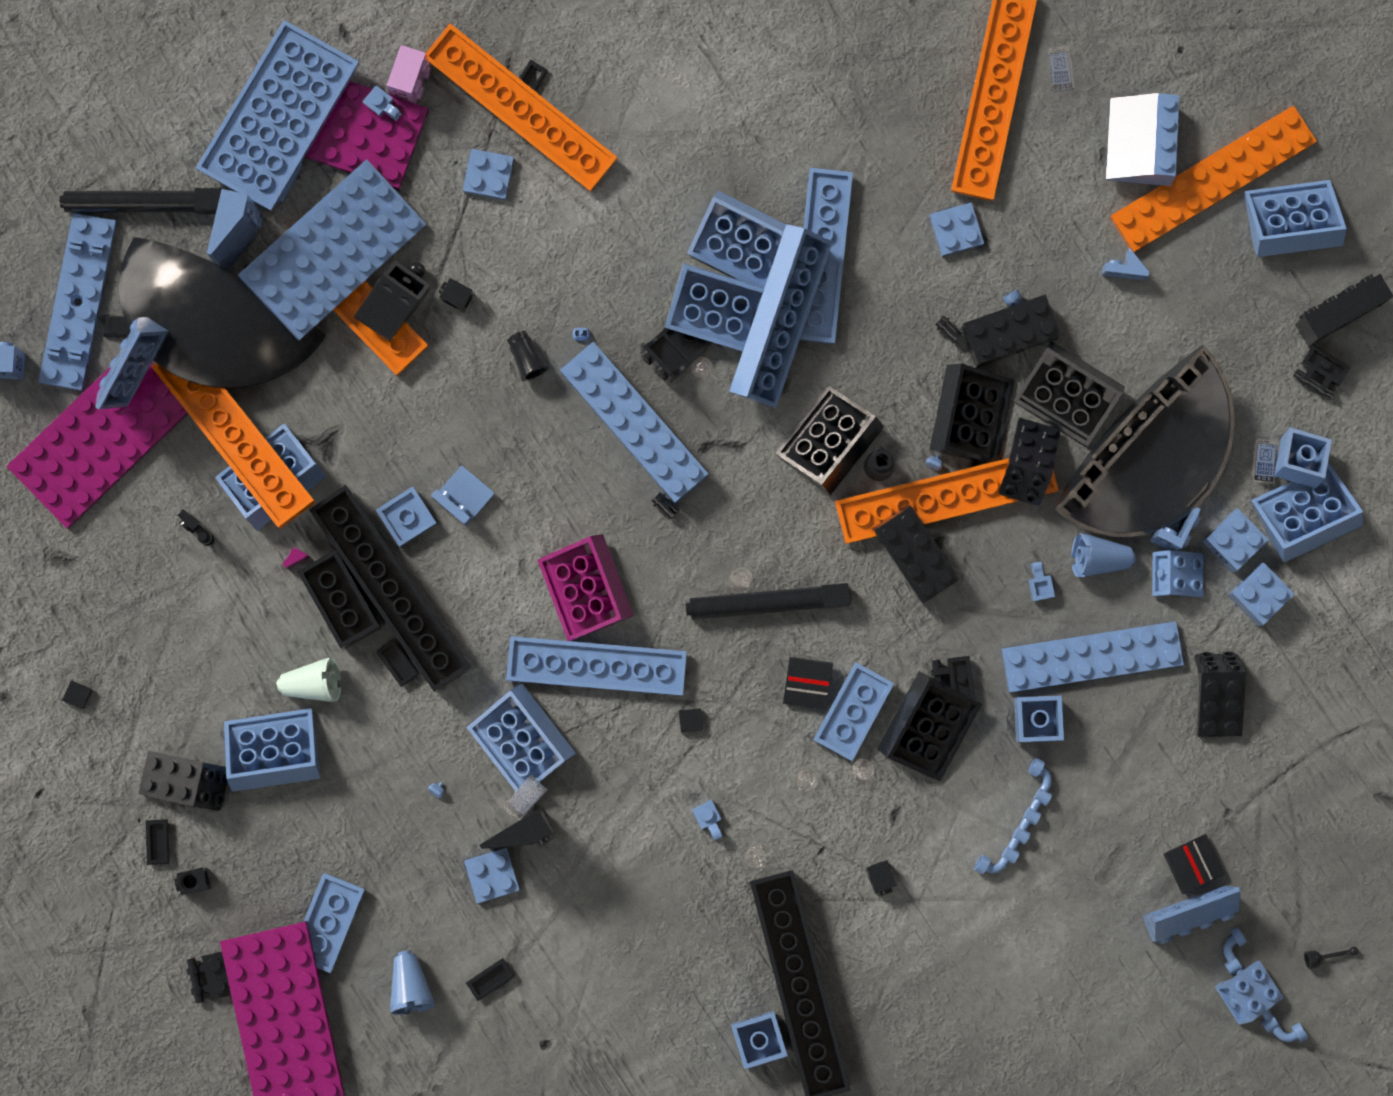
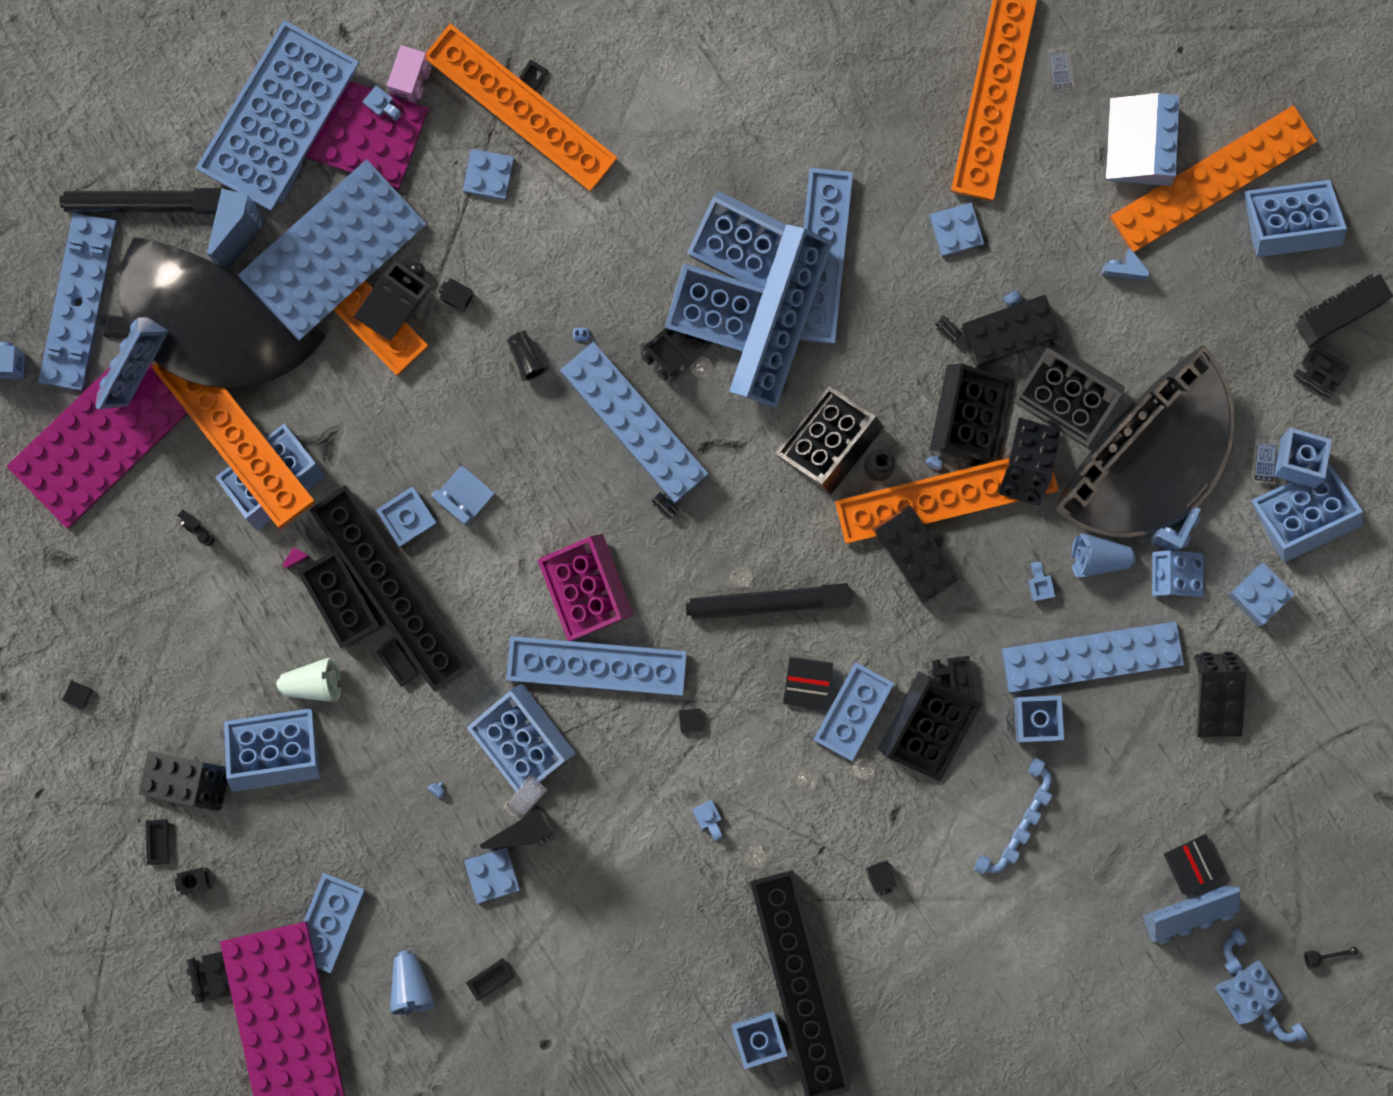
medium blue brick [1201,508,1269,573] -> none

